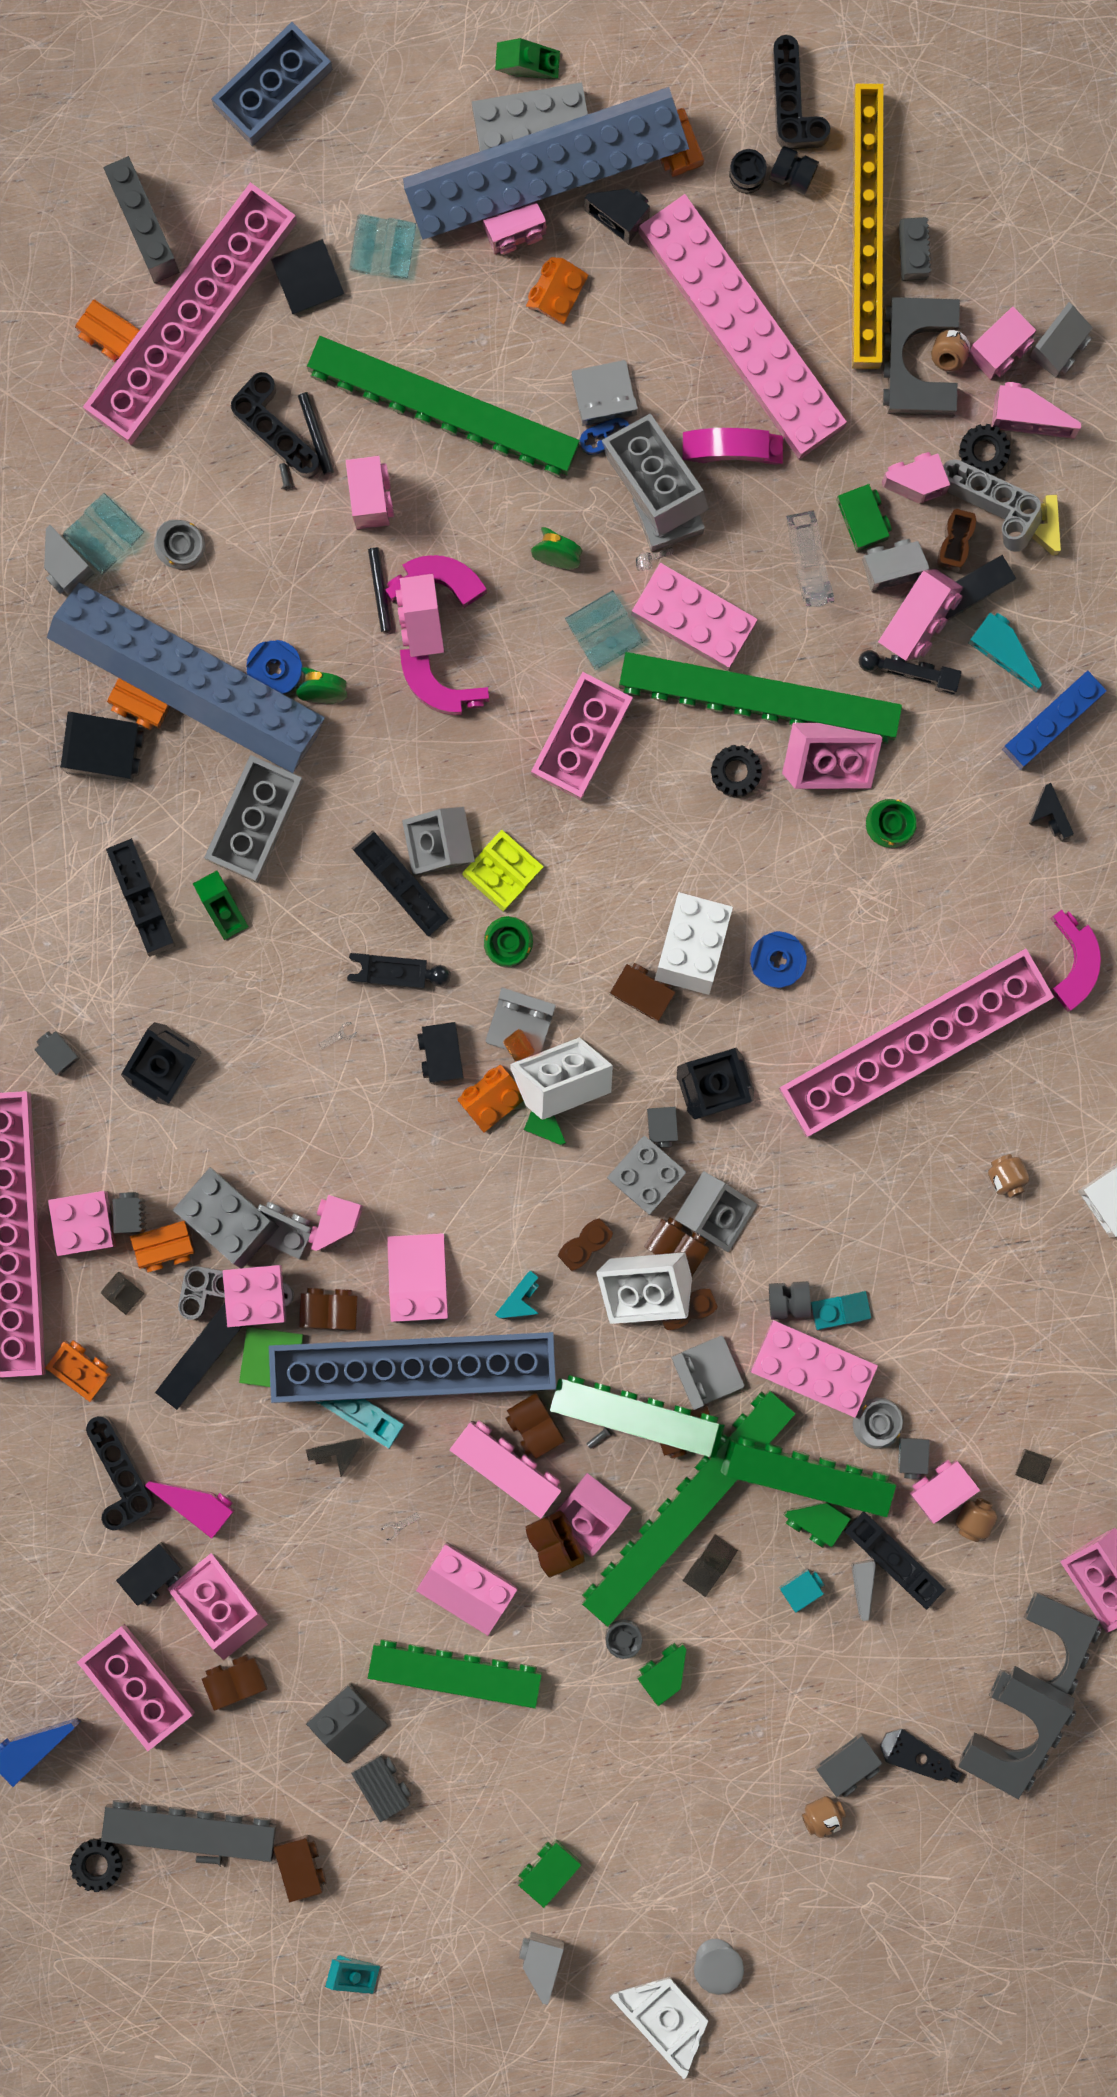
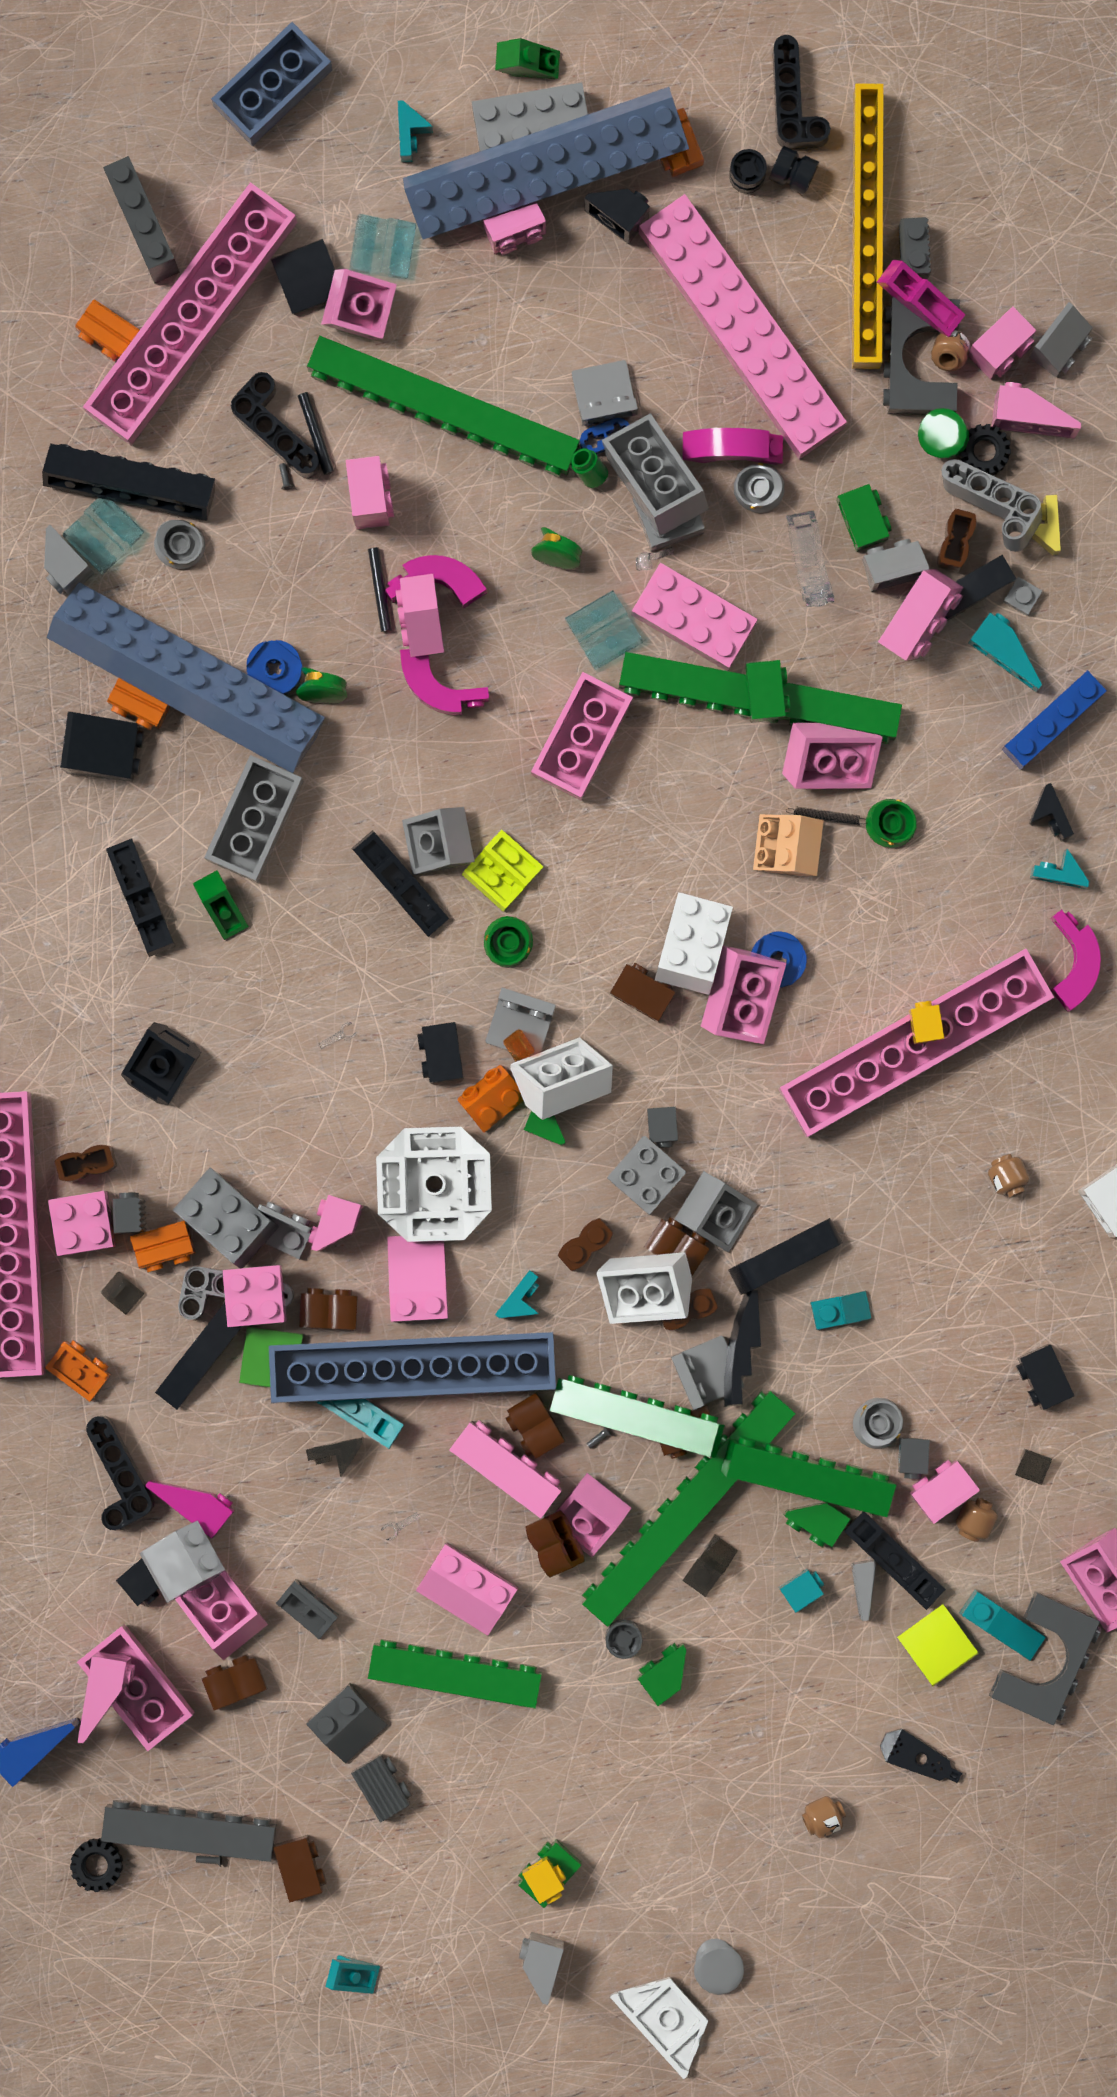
dark grey brick [34,1031,80,1076] -> none
black plate [347,953,451,989] -> none
orange bracket [526,257,589,324] -> none
black slope [676,1047,754,1120] -> none
black tyre [711,745,762,797] -> none
bright pink brick [750,1320,878,1418] -> none
dark grey wheel [769,1281,811,1320] -> none
dark grey brick [815,1733,882,1797] -> none
black plate [858,650,962,695] -> none
bright pink slope [882,452,950,504] -> none
dark grey arch [958,1666,1076,1800] -> none
none -> black brick [42,443,215,521]
none -> reddish brown brick [54,1145,118,1182]
none -> bright pink slope [78,1652,135,1743]
none -> light grey slope [139,1520,225,1603]
none -> dark grey hinge [276,1579,339,1639]
none -> bright pink brick [321,269,397,340]
none -> white piece [376,1127,492,1242]
none -> teal slope [398,100,433,163]
none -> yellow brick [522,1856,566,1904]
none -> green brick [571,448,608,488]
none -> bright pink slope [701,946,786,1044]
none -> black slope [724,1290,761,1407]
none -> black beam [728,1218,843,1295]
none -> light grey piece [734,463,784,513]
none -> green brick [745,660,790,723]
none -> light nougat slope [753,814,824,876]
none -> black piece [786,806,867,826]
none -> dark pink slope [877,260,965,337]
none -> neon yellow slope [897,1604,979,1687]
none -> yellow brick [909,1001,944,1044]
none -> piece [918,408,969,458]
none -> teal slope [959,1590,1046,1661]
none -> light grey plate [1003,577,1042,616]
none -> black brick [1016,1344,1074,1410]
none -> teal slope [1030,849,1089,889]

